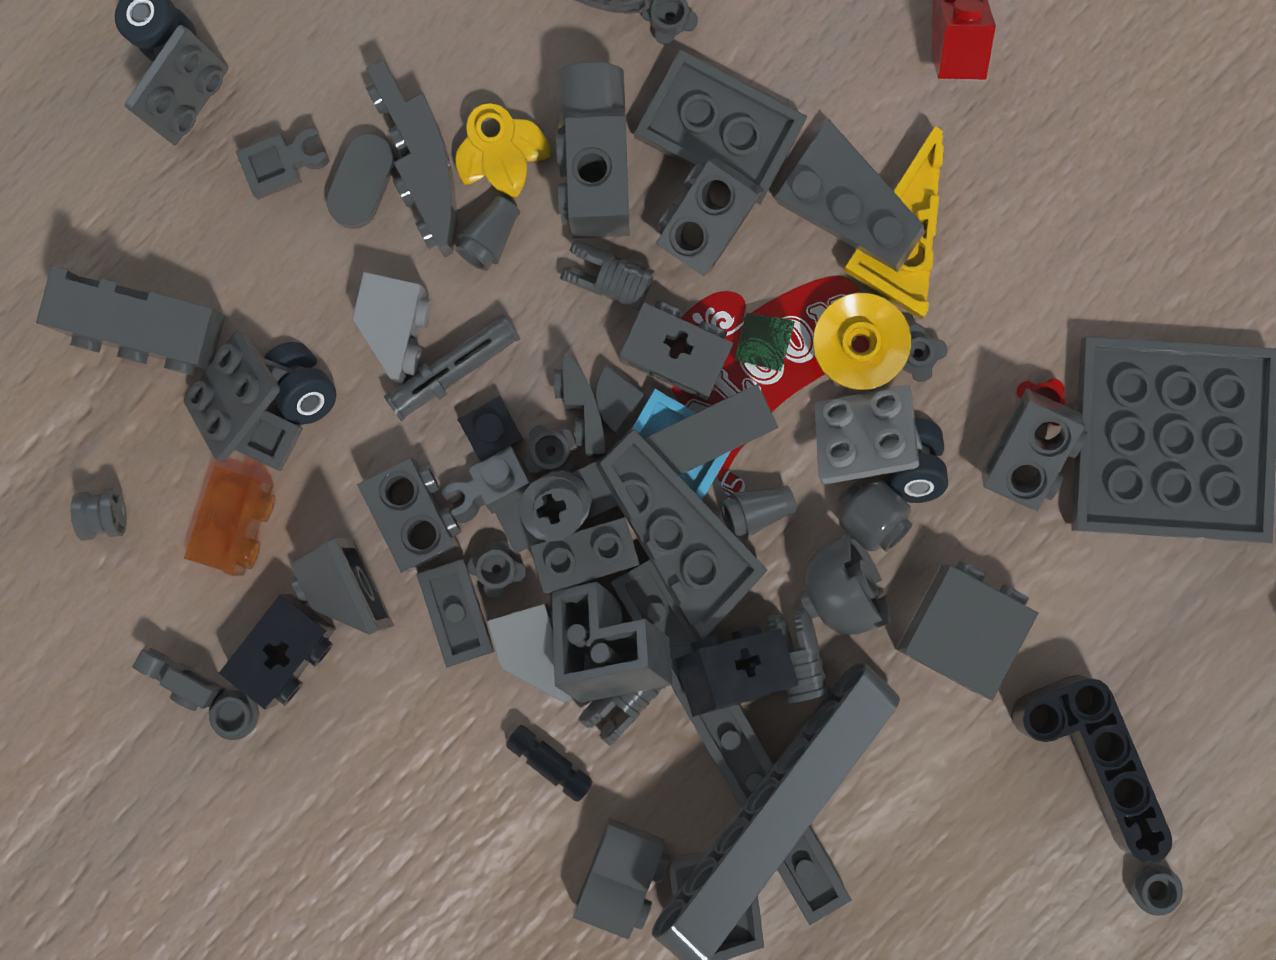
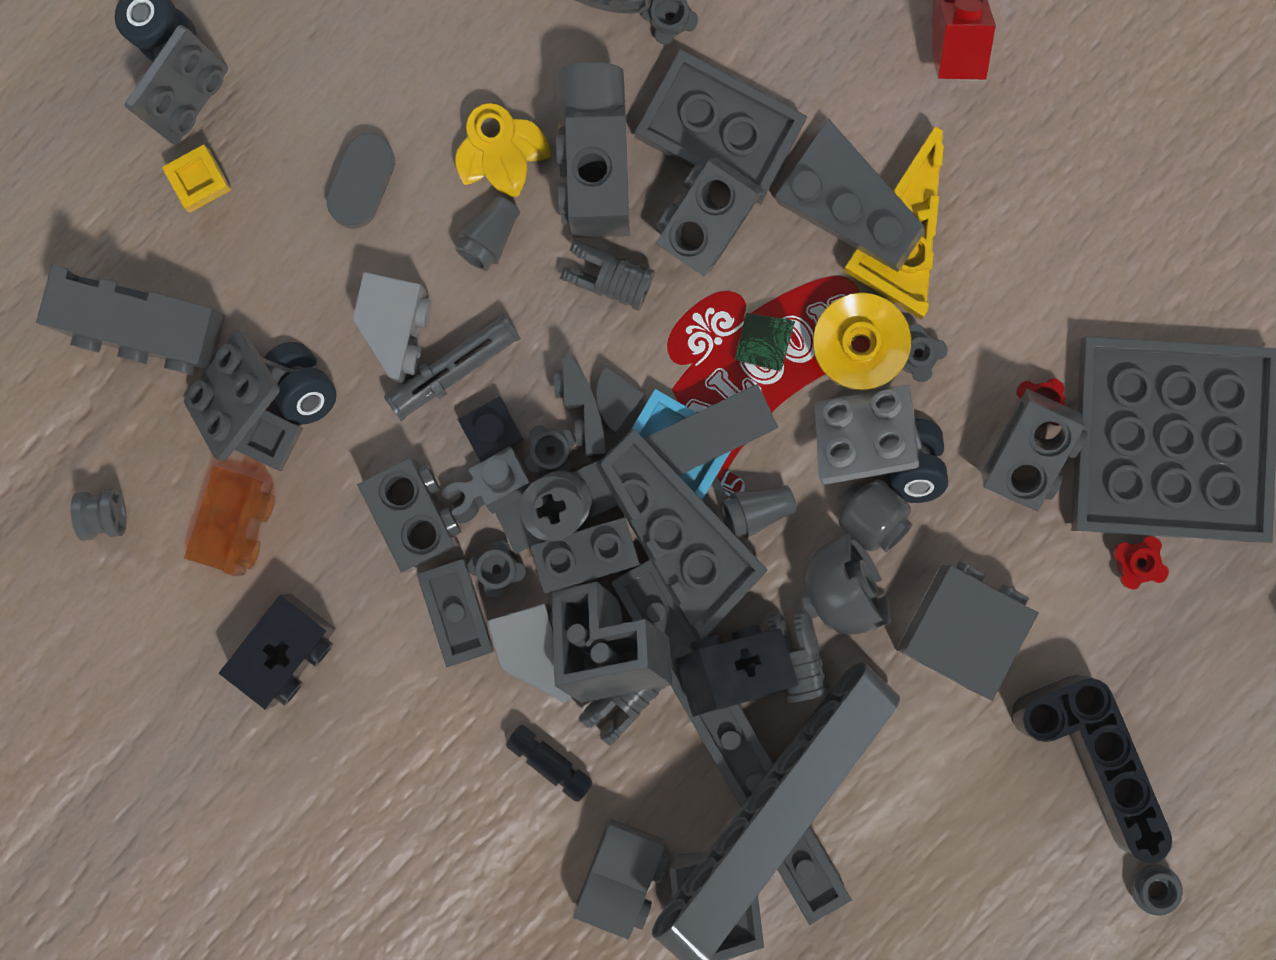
dark grey plate [132,648,225,711] -> none
dark grey plate [209,690,259,740] -> none
dark grey plate [236,128,330,200] -> none
dark grey slope [291,538,394,635] -> none
dark grey slope [366,60,457,257] -> none
dark grey brick [619,301,733,401] -> none
none -> yellow plate [162,144,232,213]
none -> red plate [1114,536,1169,590]

